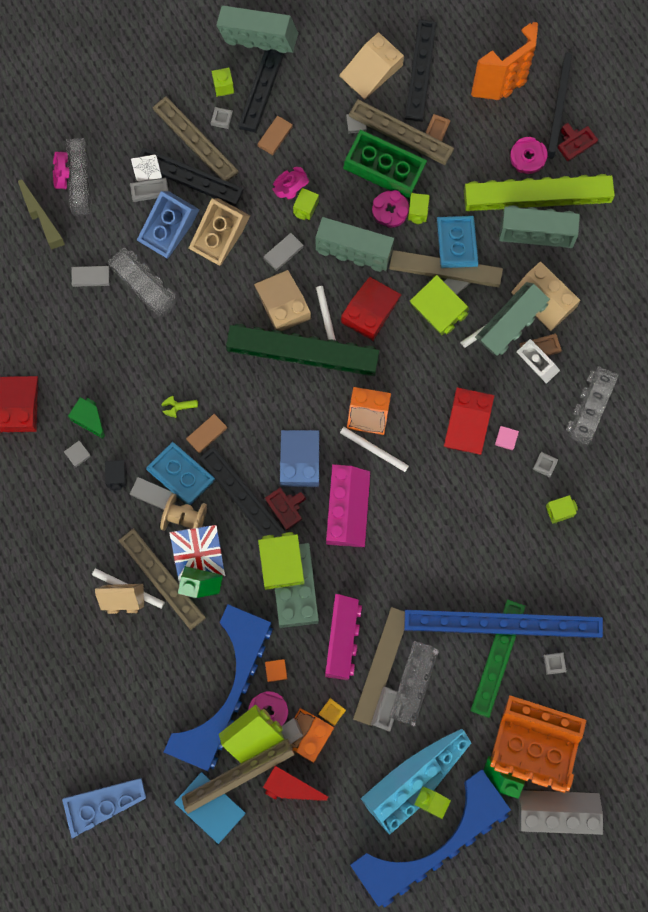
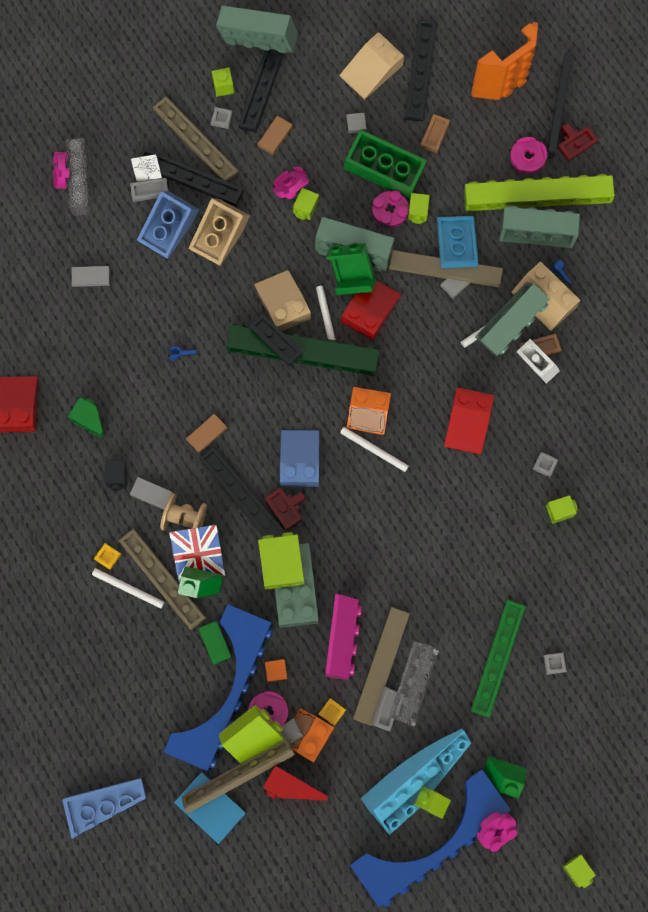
olive slope [18,180,65,250] -> none
light grey tile [64,441,91,468] -> none
tan slope [95,584,144,614] -> none
clear brick [107,247,176,318] -> none
dark azure tile [146,442,215,505] -> none
lime bar [161,396,198,417] -> none
light grey tile [264,233,303,271] -> none
dark pink slope [326,464,370,547] -> none
dark tan tile [349,99,454,165] -> none
blue plate [404,610,603,638] -> none
lime brick [410,275,469,335] -> none
orange slope [490,695,586,793] -> none
bright pink tile [495,426,519,450] -> none
light grey slope [518,790,603,835] -> none
clear brick [565,366,619,447] -> none
none -> yellow tile [94,543,121,570]
none -> blue hand [168,346,196,360]
none -> green tile [198,621,232,665]
none -> black plate [249,313,303,367]
none -> green panel [326,243,376,295]
none -> dark pink plate [477,812,517,852]
none -> blue hand [552,259,571,285]
none -> lime brick [562,854,596,888]

